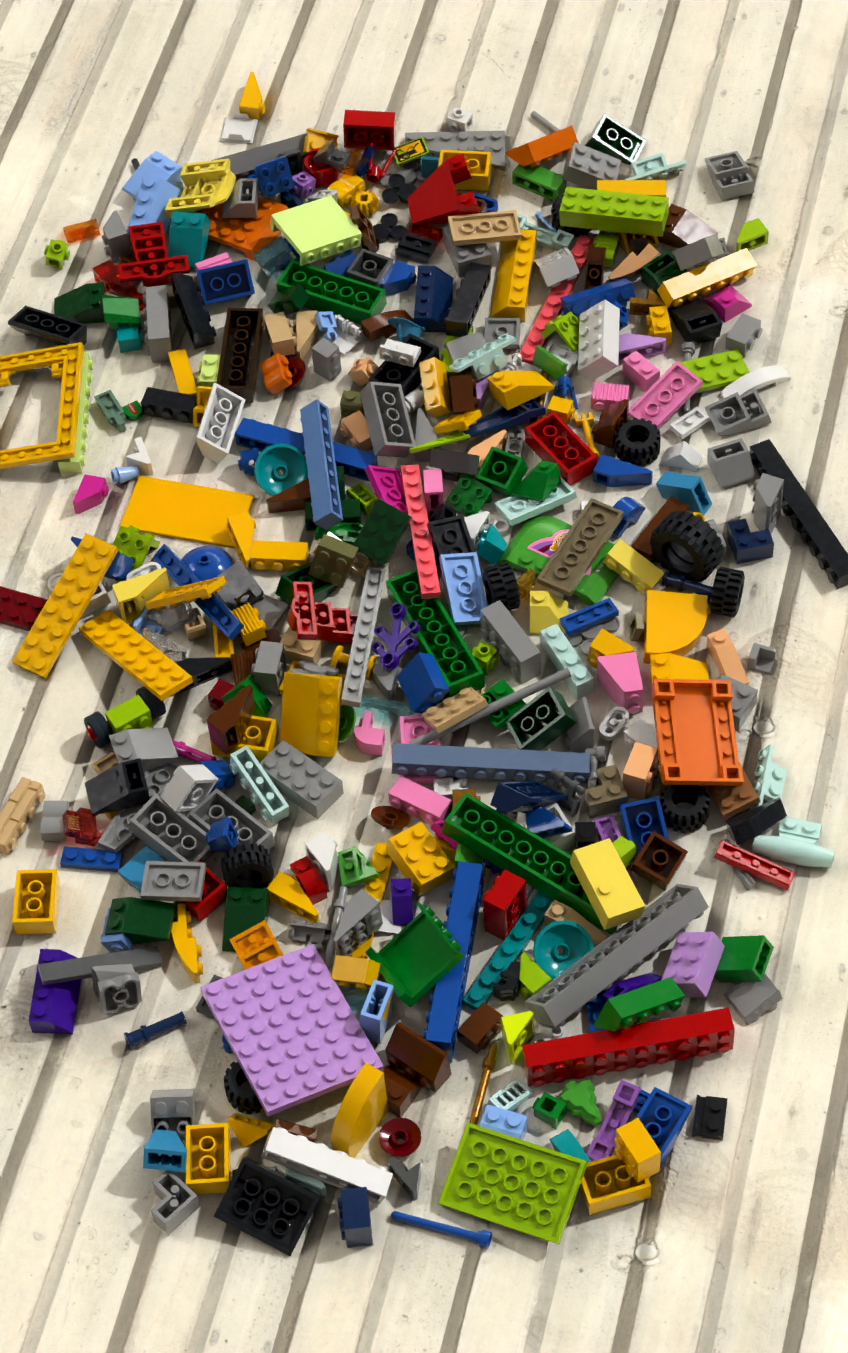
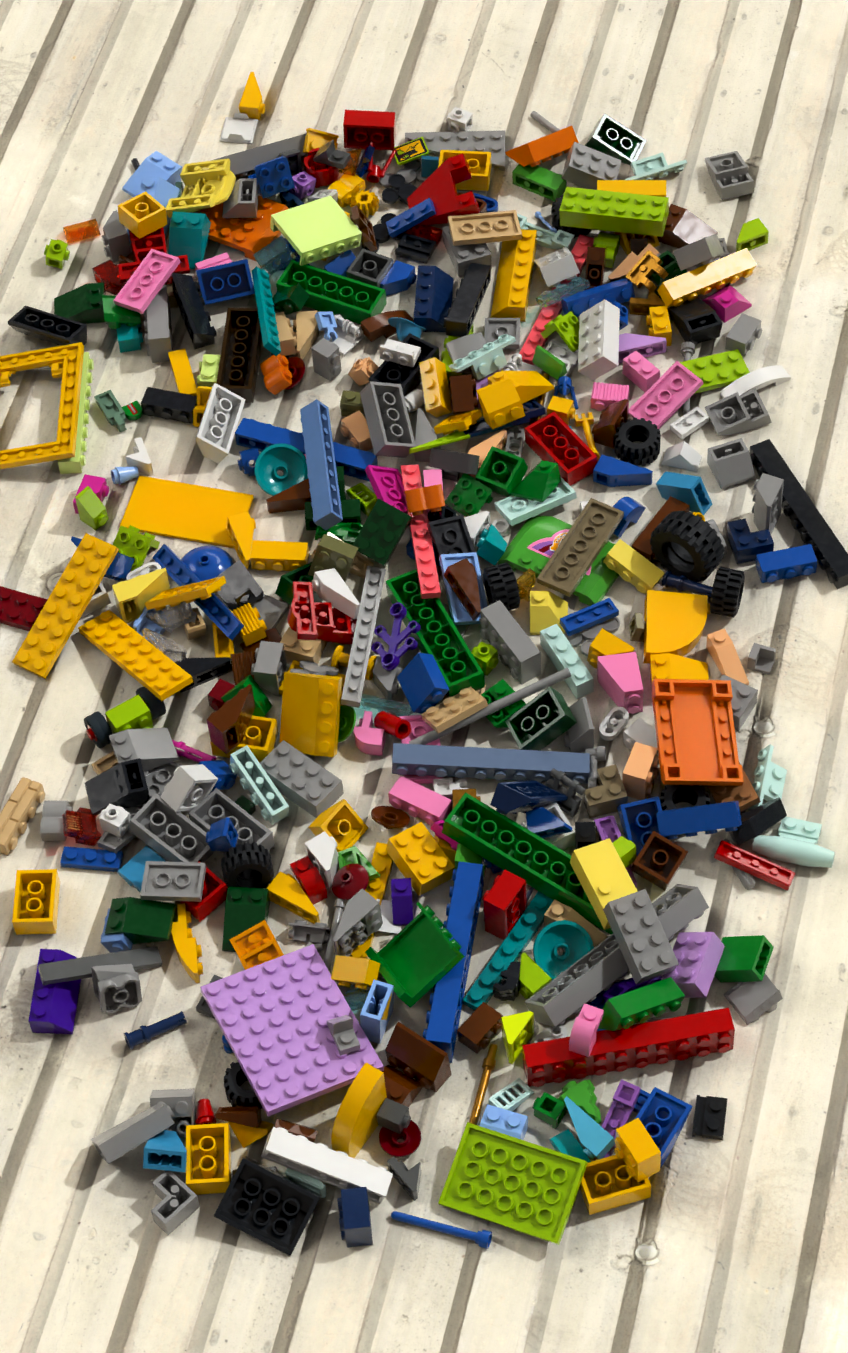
none -> lime slope [75,486,108,531]
none -> light grey slope [91,1102,175,1164]
none -> white brick [99,804,131,838]
none -> bright pink plate [113,249,181,314]
none -> yellow brick [118,191,167,239]
none -> red cone [195,1099,217,1125]
none -> reddish brown slope [215,1106,262,1128]
none -> teal plate [252,266,281,356]
none -> yellow slope [308,799,368,852]
none -> white slope [312,568,360,619]
none -> light grey slope [327,1015,360,1056]
none -> dark red dish [332,864,369,900]
none -> red brick [374,711,411,739]
none -> dark grey brick [376,1098,411,1134]
none -> blue plate [386,198,436,238]
none -> orange brick [404,484,445,516]
none -> reddish brown slope [444,558,481,621]
none -> yellow slope [476,377,525,429]
none -> clear light blue plate [536,277,590,307]
none -> medium azure slope [564,1096,615,1160]
none -> bright pink brick [569,1003,604,1057]
none -> light grey brick [603,889,679,985]
none -> pearl gold plate [625,250,668,293]
none -> blue brick [656,801,742,839]
none -> blue brick [756,544,817,583]

